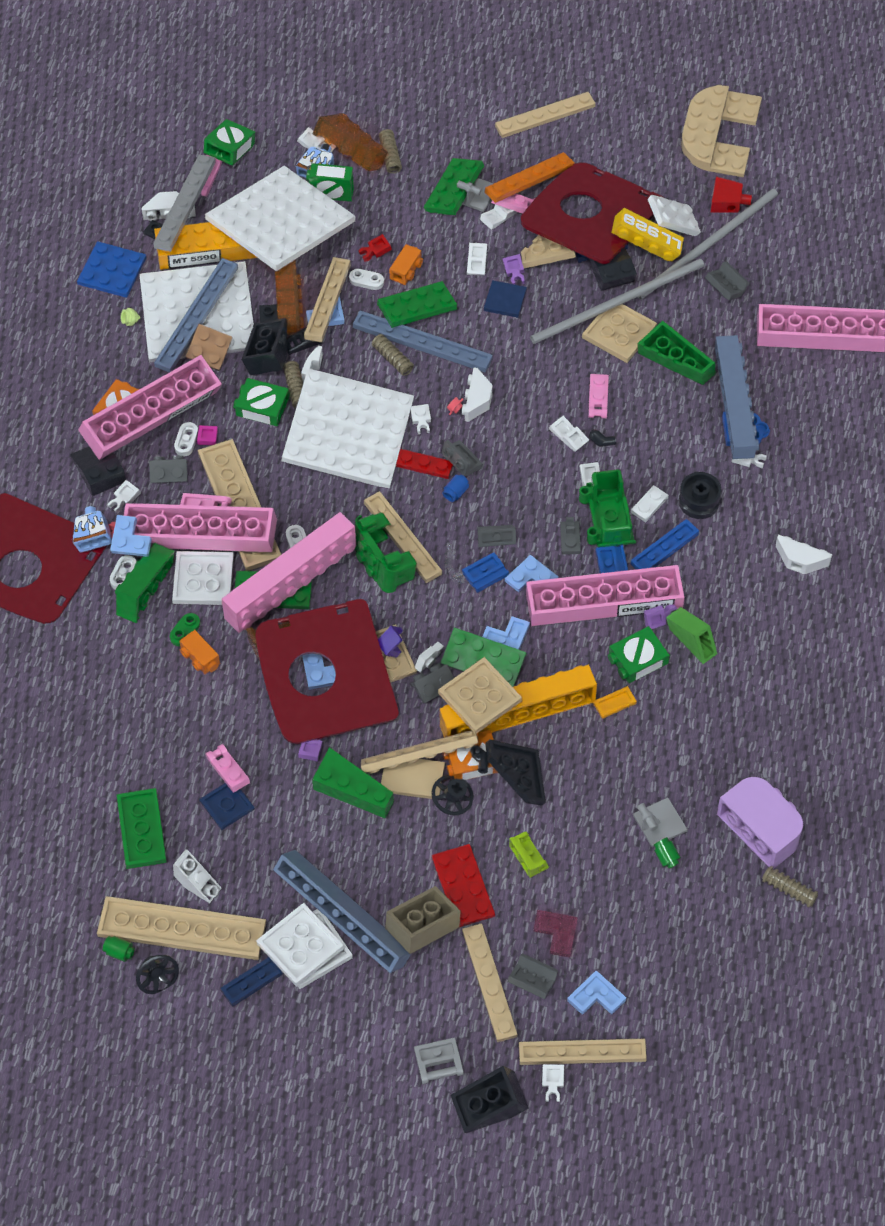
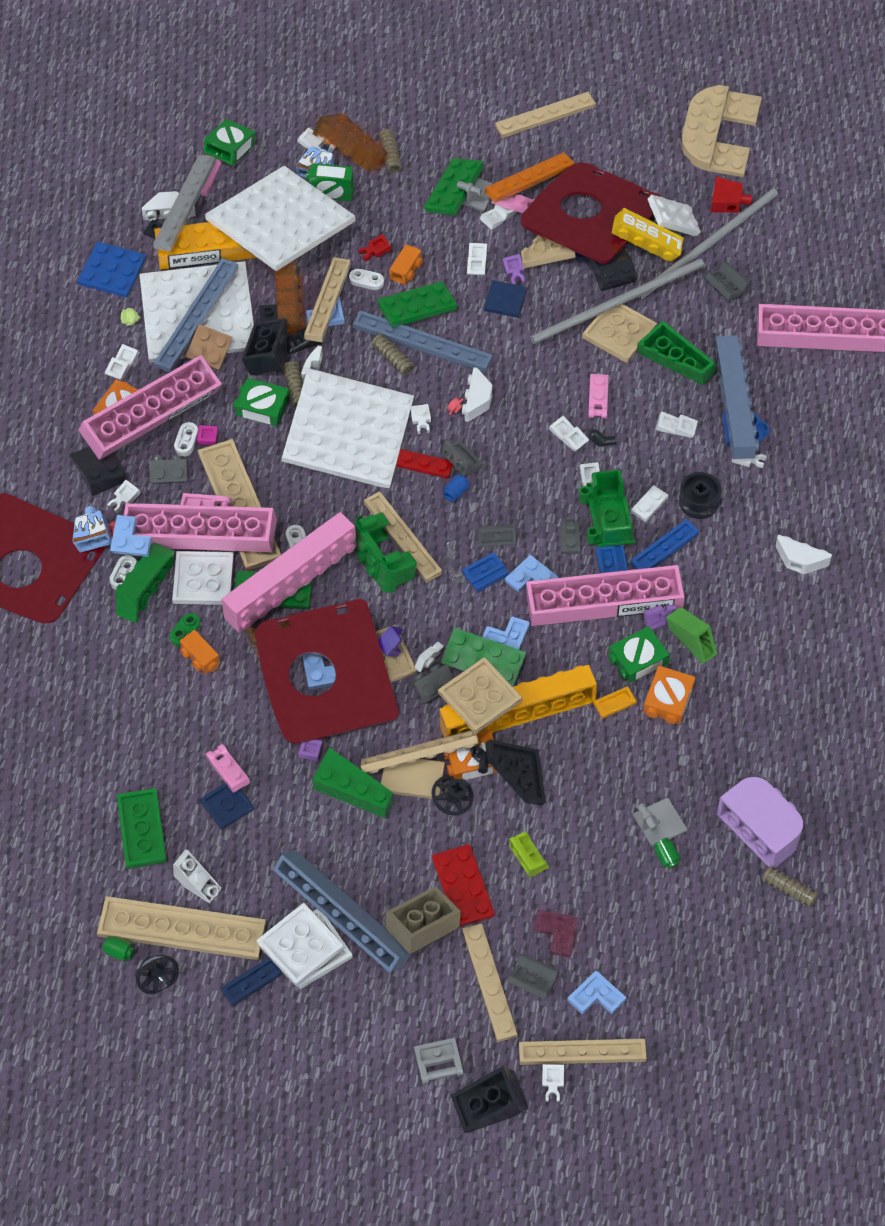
none -> white slope [105,344,140,380]
none -> orange brick [643,665,696,724]
none -> white slope [655,411,698,437]

